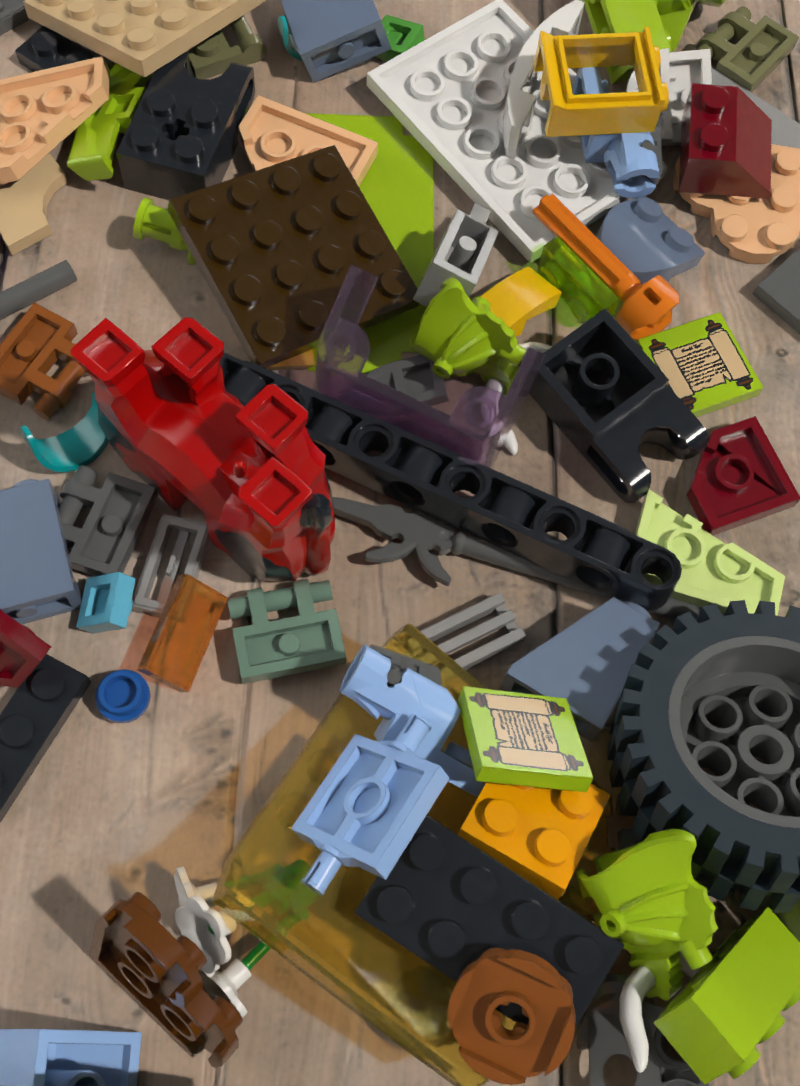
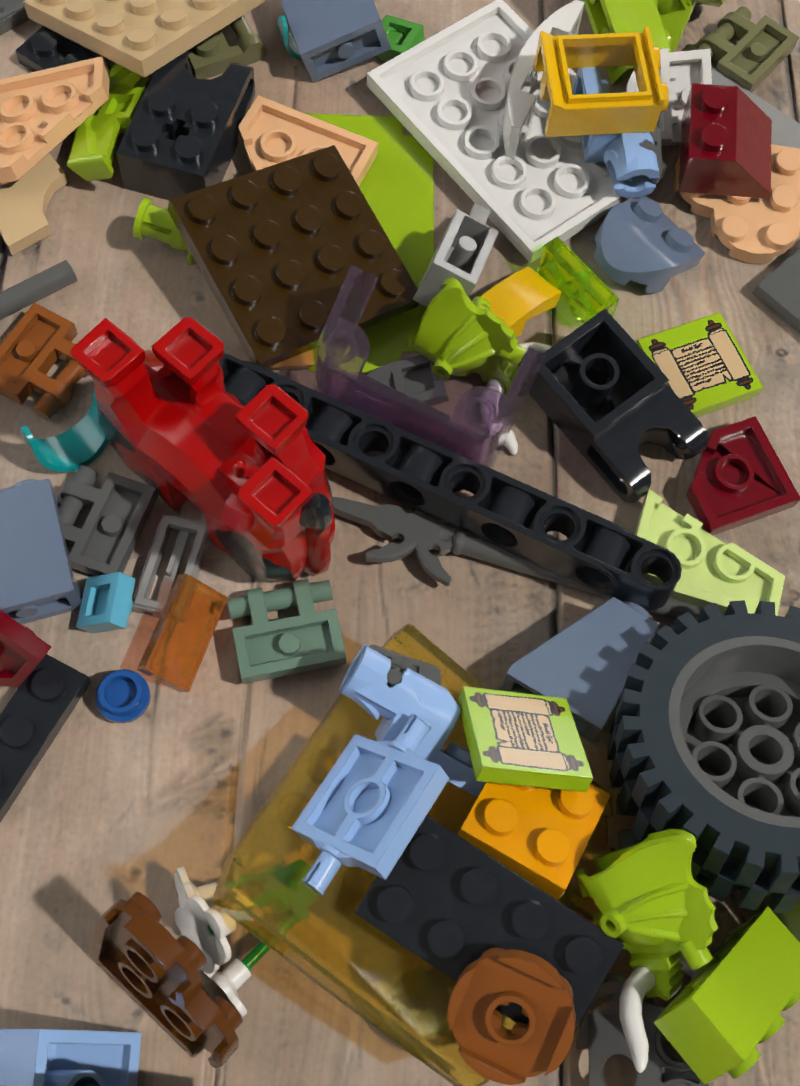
light grey tile [409,592,526,682] -> none
orange piece [532,193,680,341] -> none

